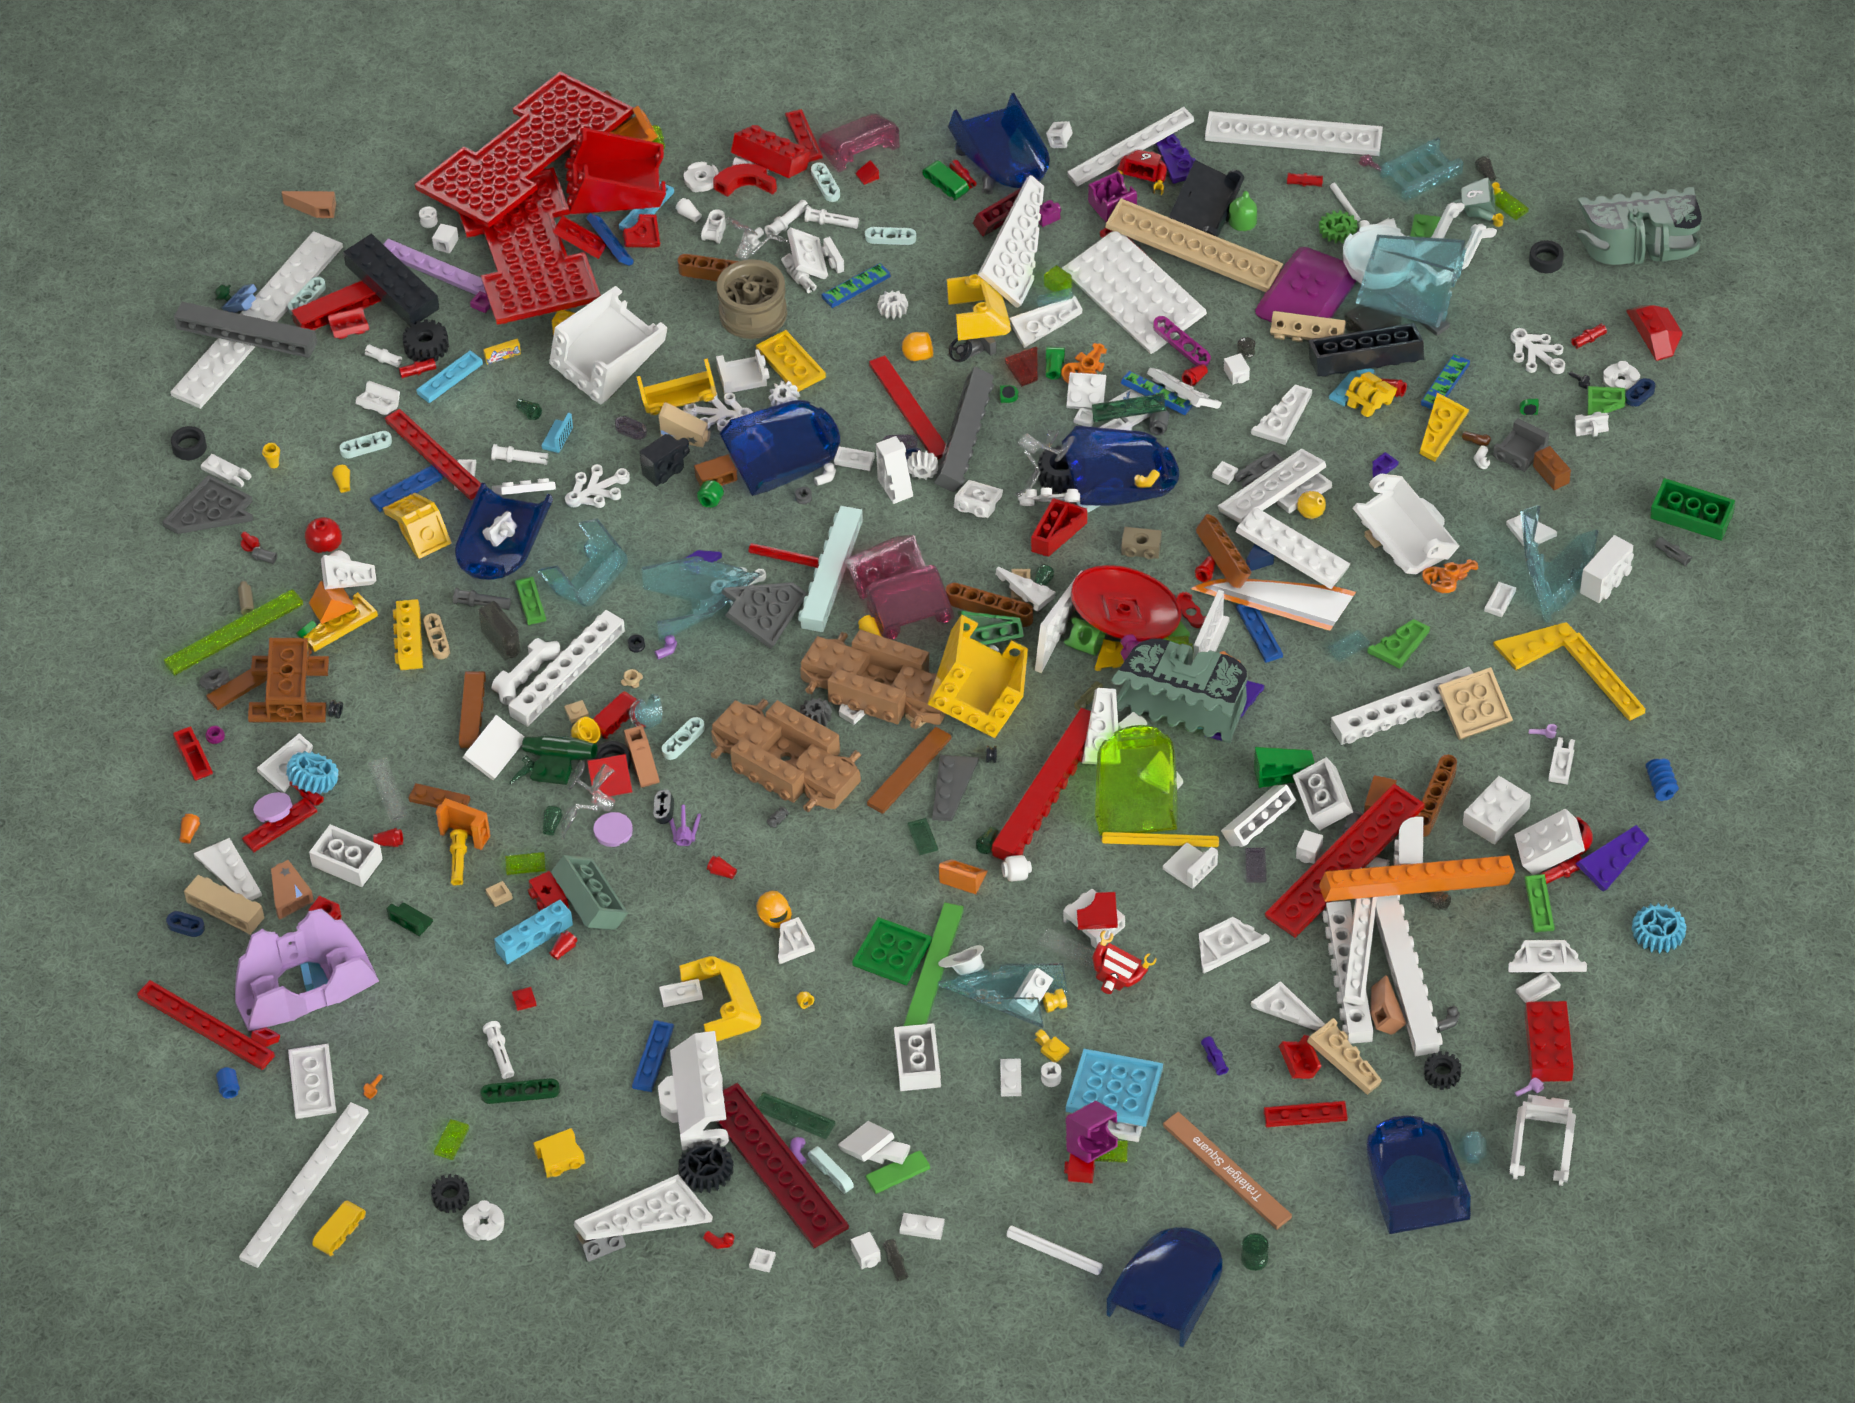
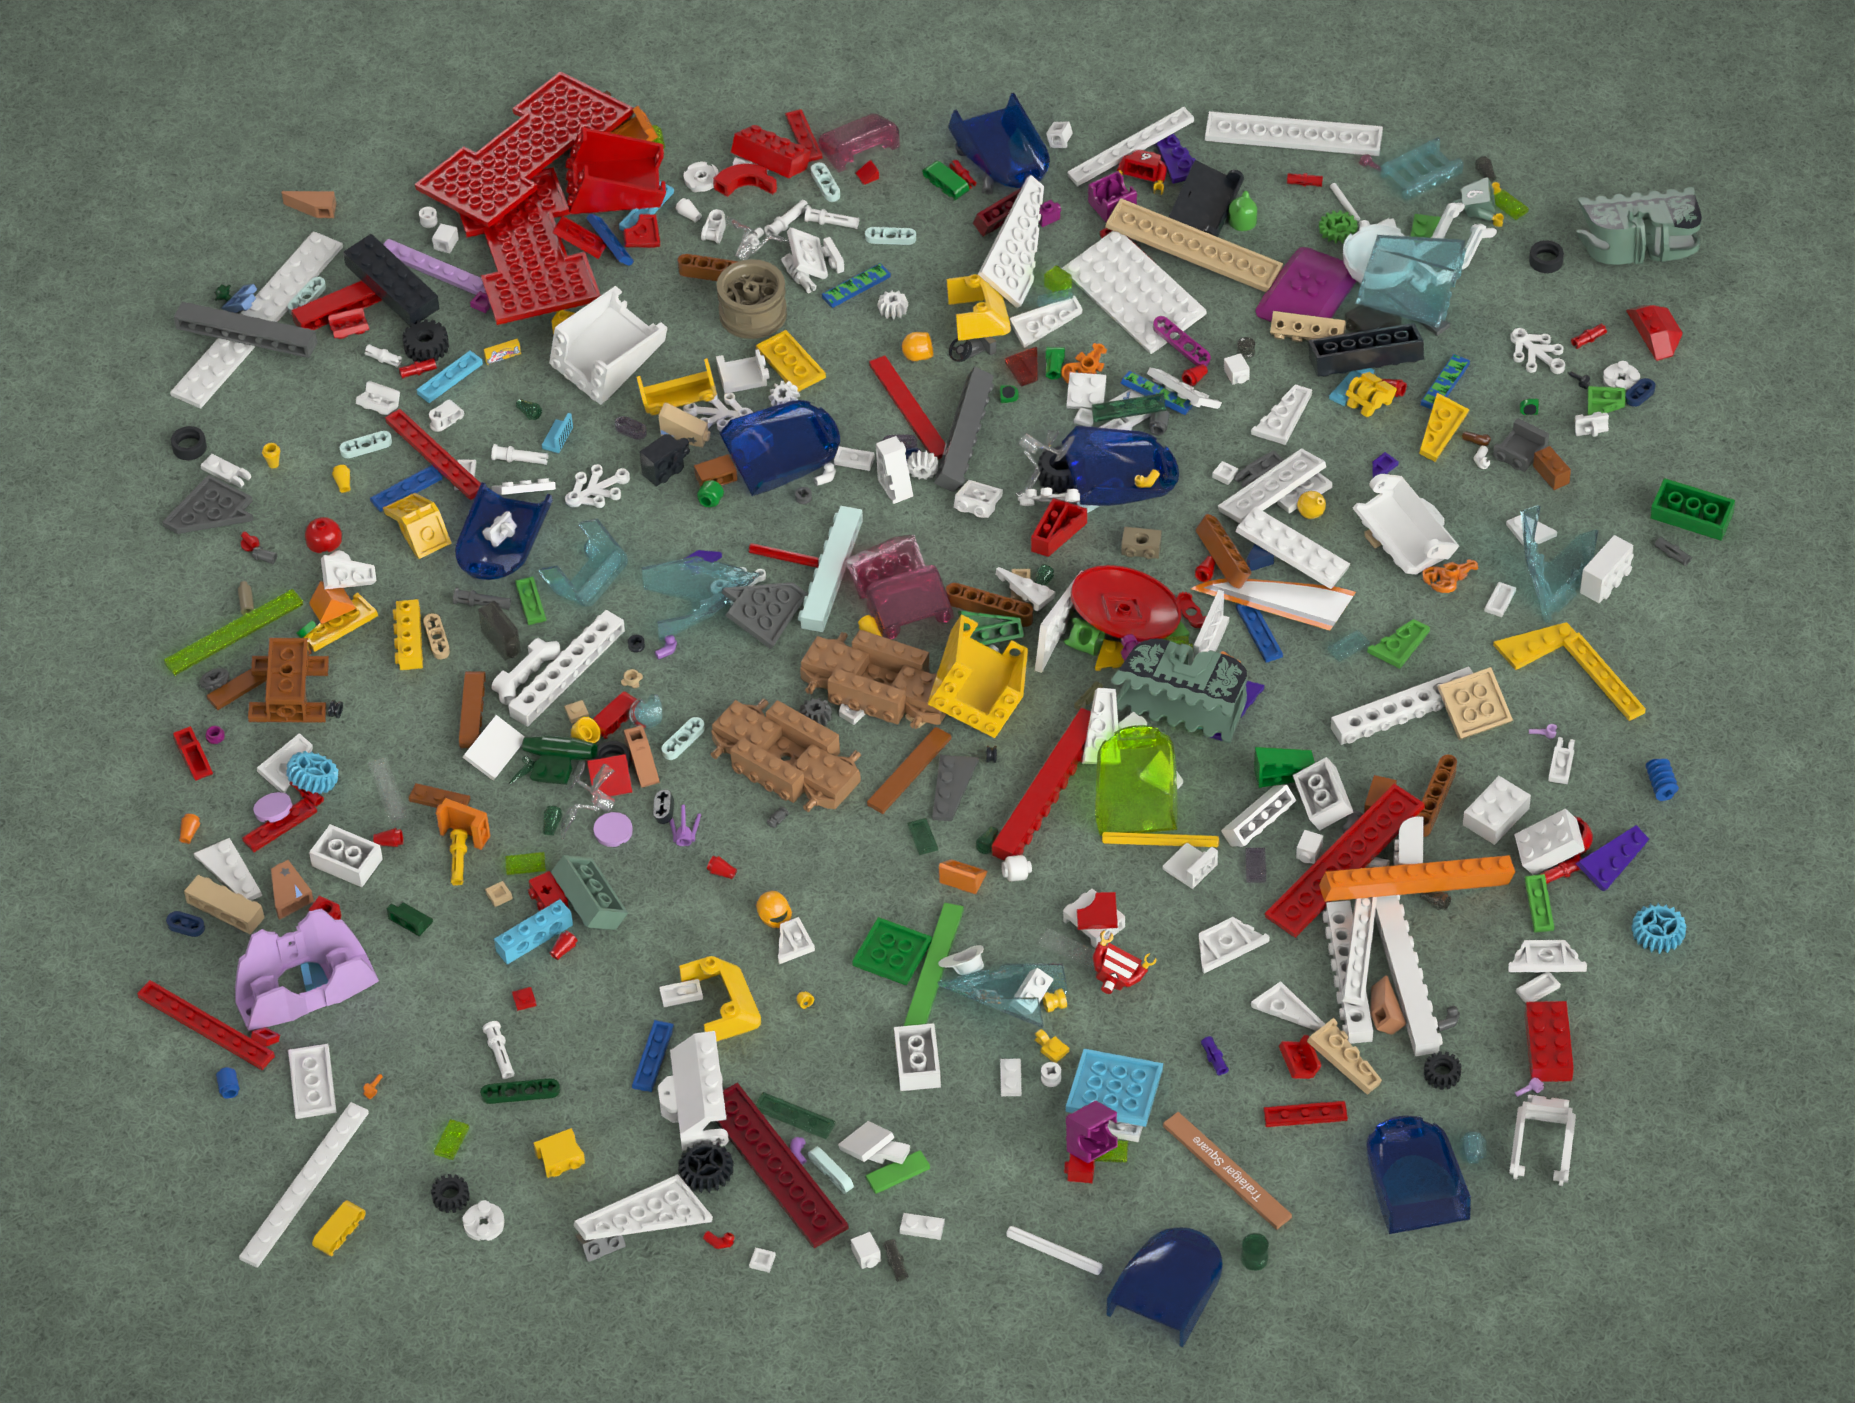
none -> white piece [429,400,464,432]

